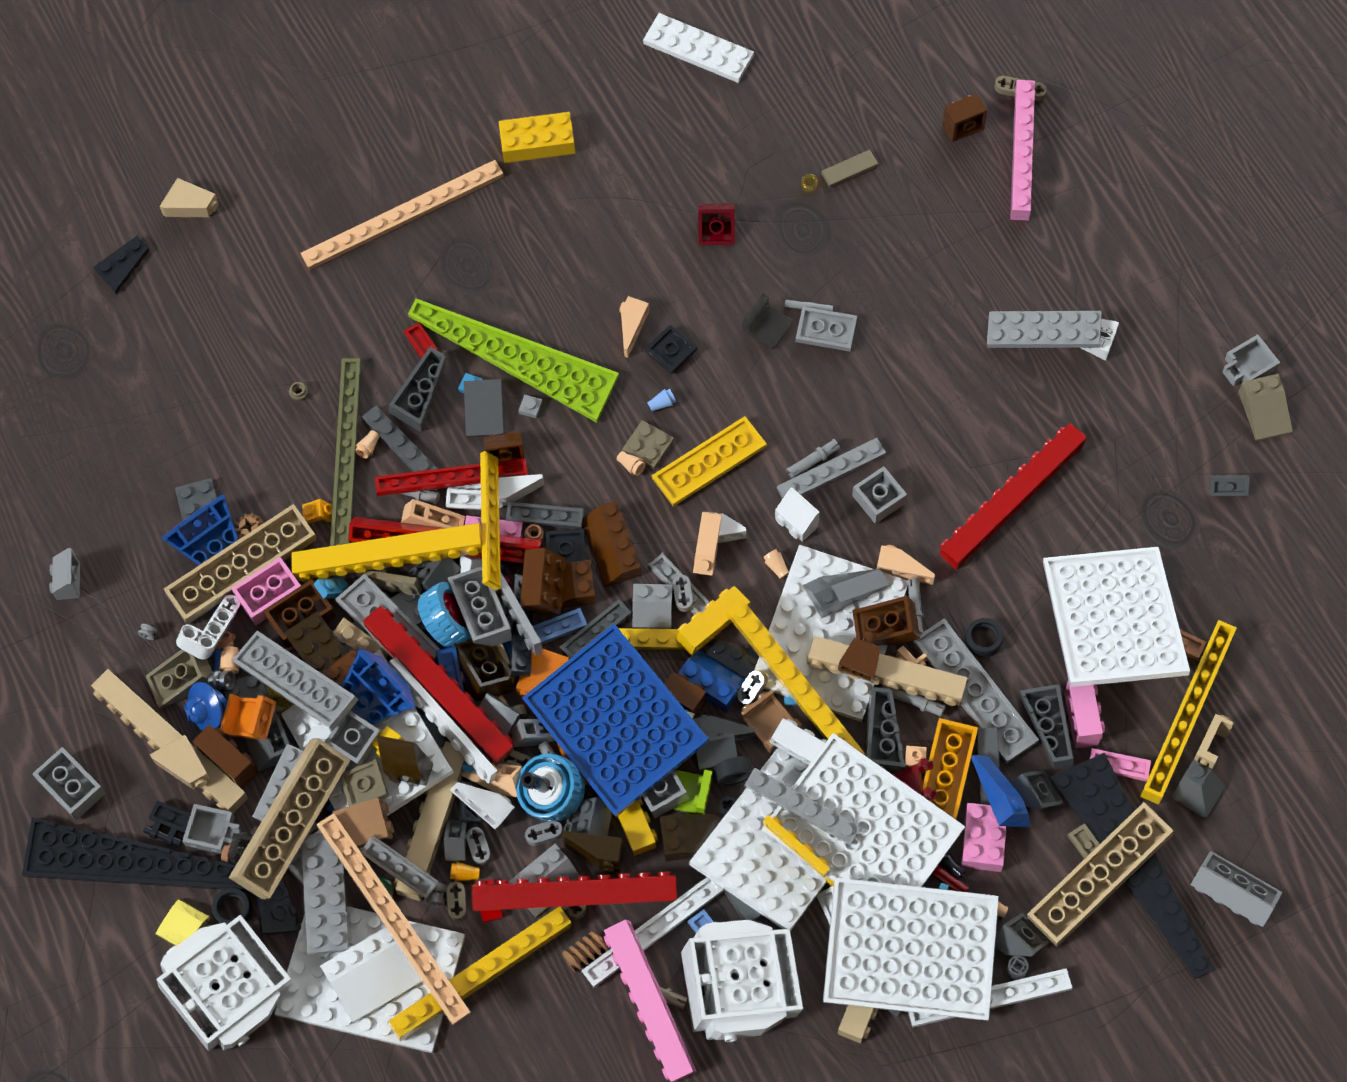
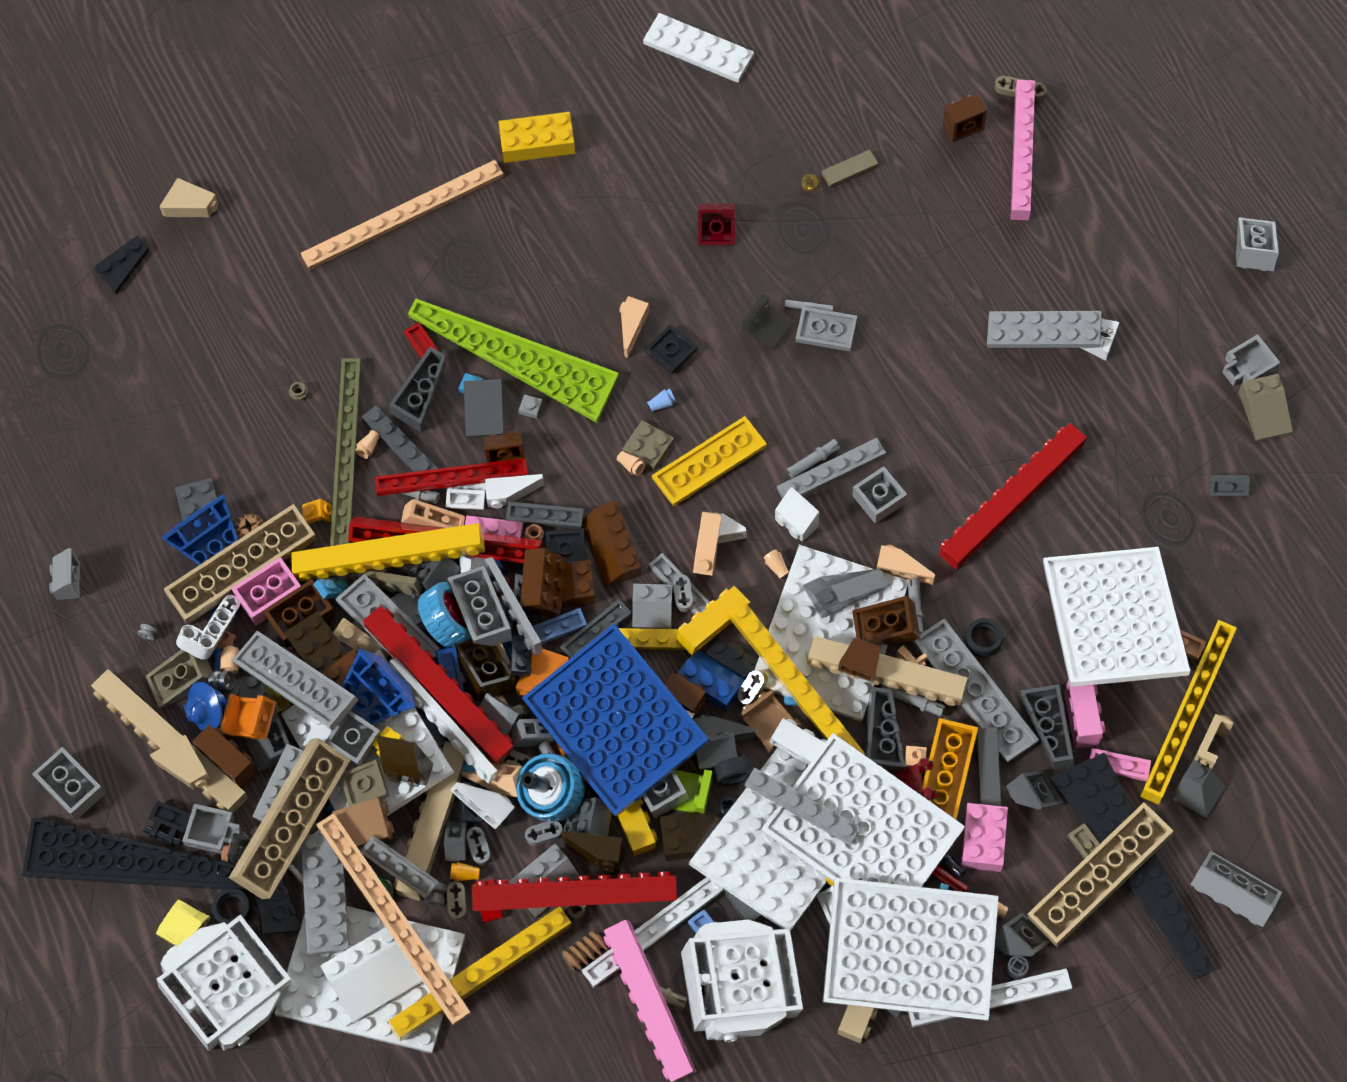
yellow tile [480,451,501,591] -> none
yellow plate [763,815,830,878] -> none
blue wedge [971,755,1031,827] -> none
none -> light grey slope [1236,217,1279,271]

